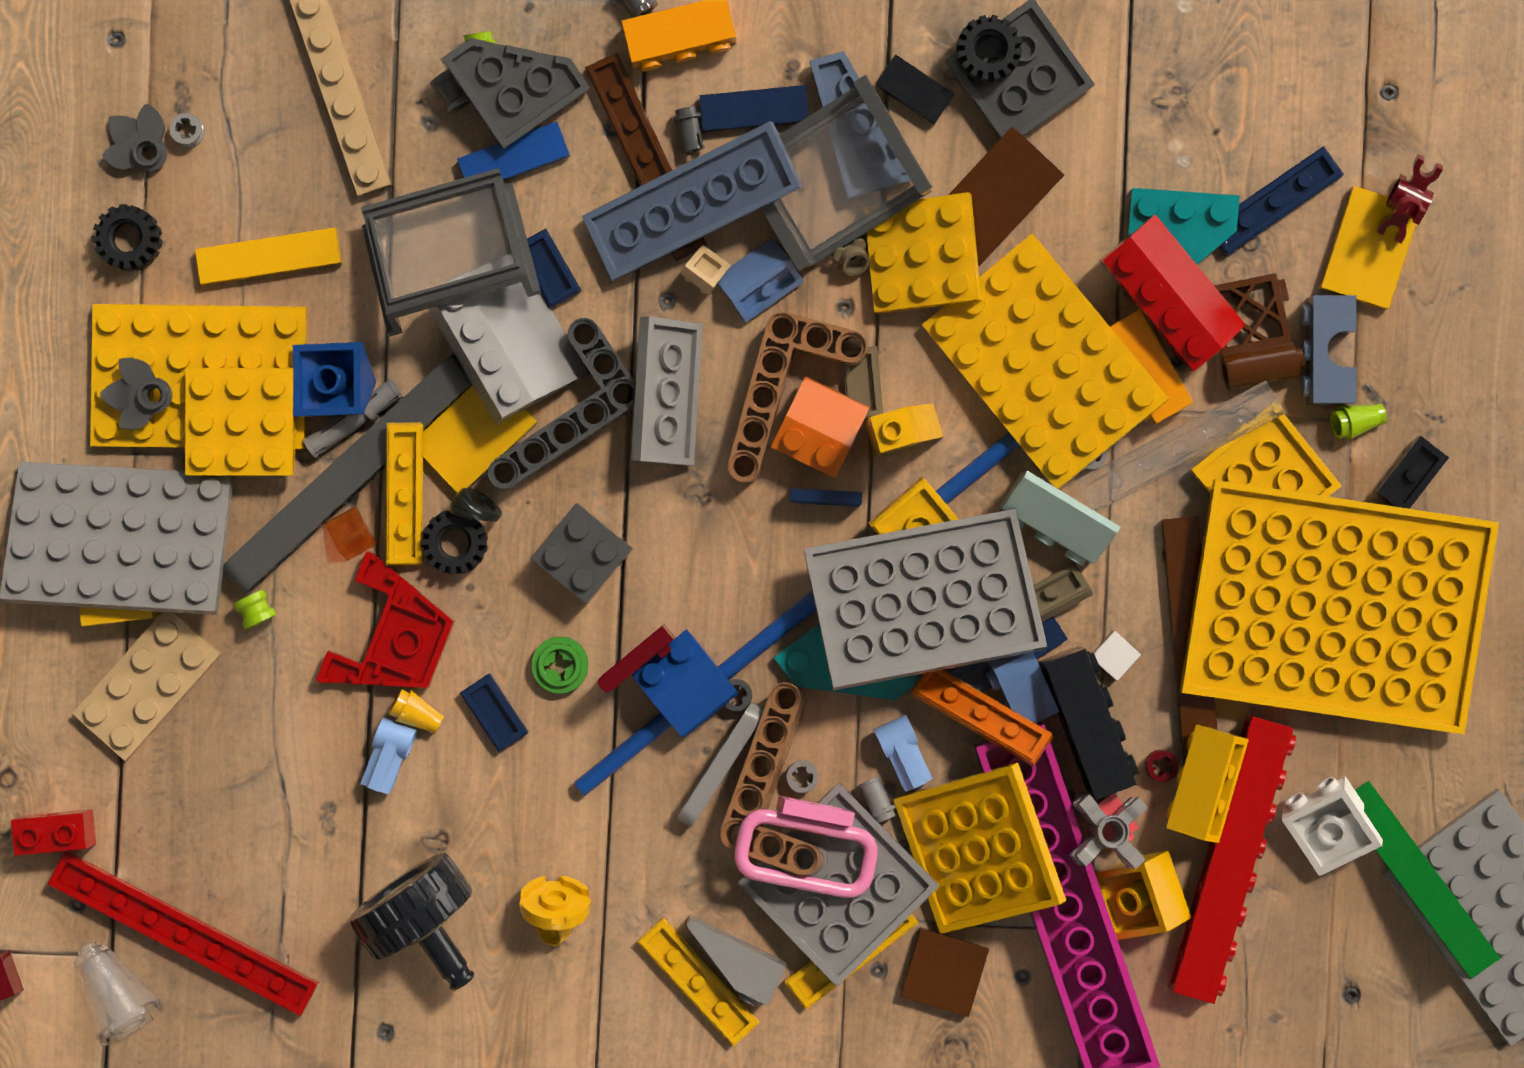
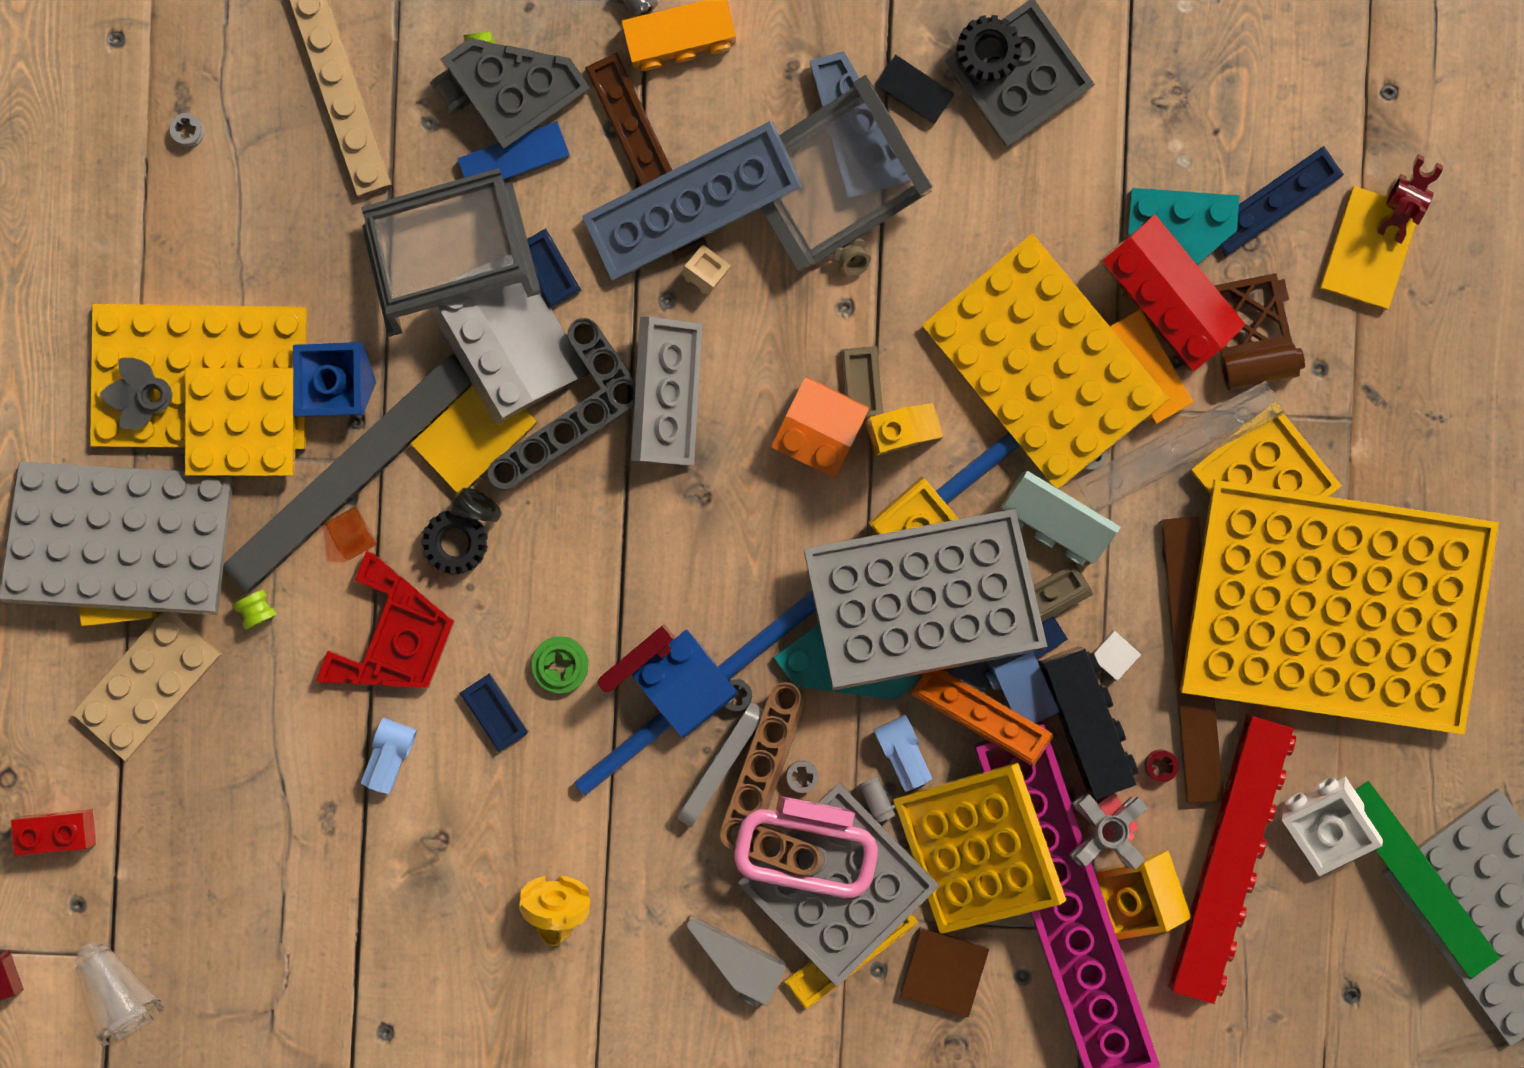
red plate [47,851,319,1016] -> none
black tyre [92,204,163,271] -> none
dark grey plate [102,104,167,171] -> none
yellow tile [195,227,343,285] -> none
light grey pin [303,379,404,458] -> none
black wheel [349,853,474,991] -> none
yellow tile [385,422,423,565] -> none
yellow cone [388,689,444,734] -> none
dark grey brick [531,503,634,604] -> none
yellow tile [637,916,760,1047] -> none
dark grey pin [673,106,705,153] -> none
dark blue tile [699,85,809,132] -> none
medium blue panel [718,237,804,323] -> none
medium nougat beam [728,312,868,483] -> none
dark blue tile [790,488,862,507] -> none
yellow plate [864,192,982,314] -> none
reddish brown tile [949,126,1065,267] -> none
yellow brick [1166,724,1249,843] -> none
sand blue arch [1301,295,1356,405] -> none
lime cone [1330,403,1387,440] -> none
black plate [1374,436,1449,509] -> none

